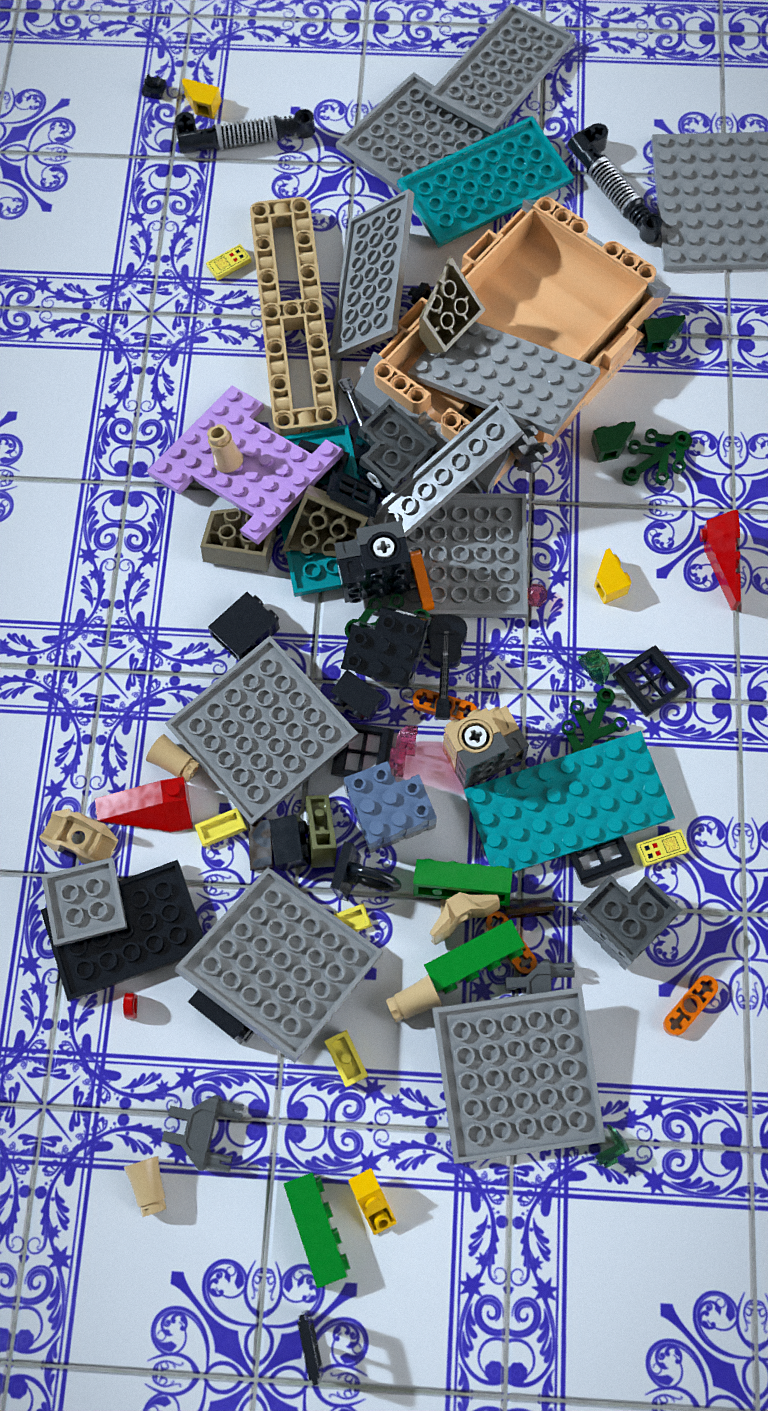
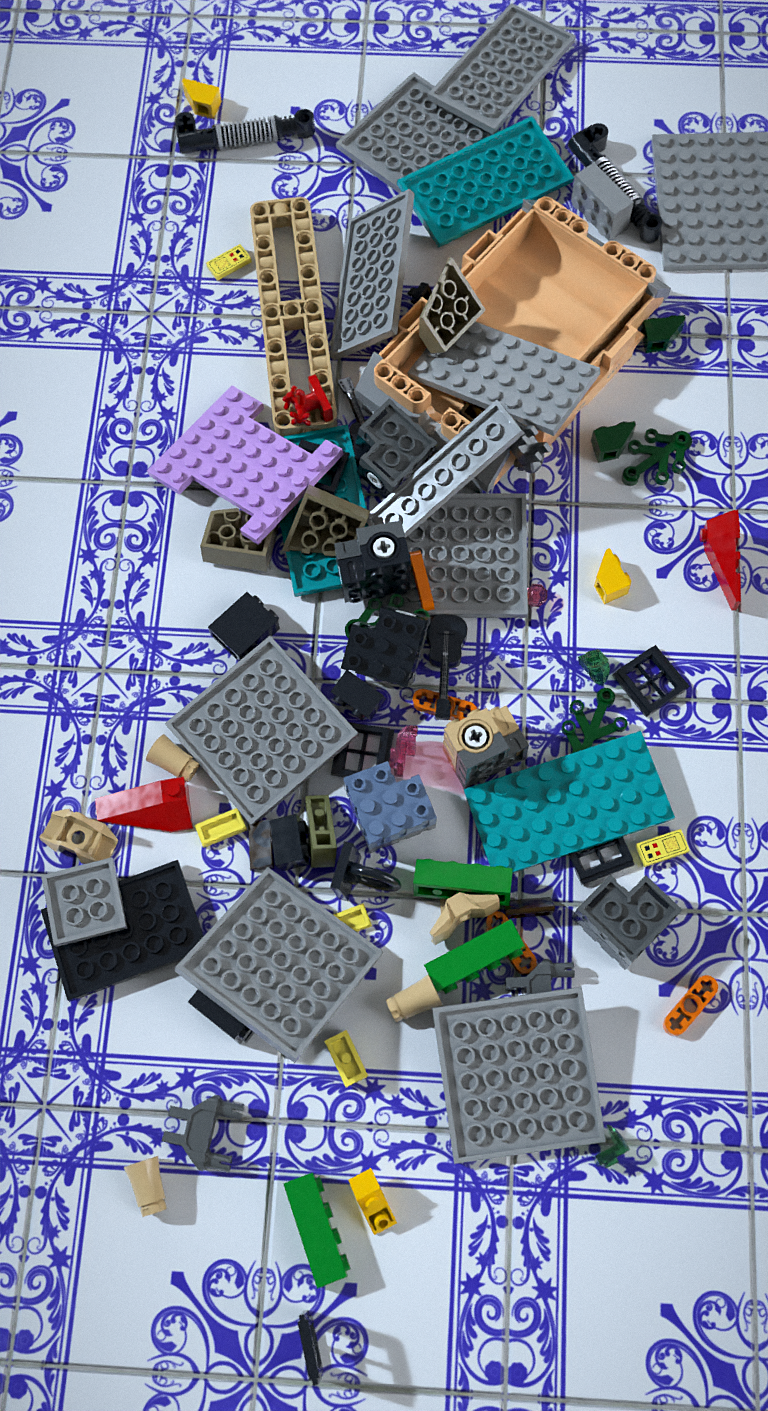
red tile [123,993,138,1019] -> none
black tile [141,74,167,100] -> none
tan plant [207,424,243,473] -> none
black piece [326,470,380,518] -> none
none -> red piece [282,374,334,426]
none -> light grey brick [571,163,634,241]

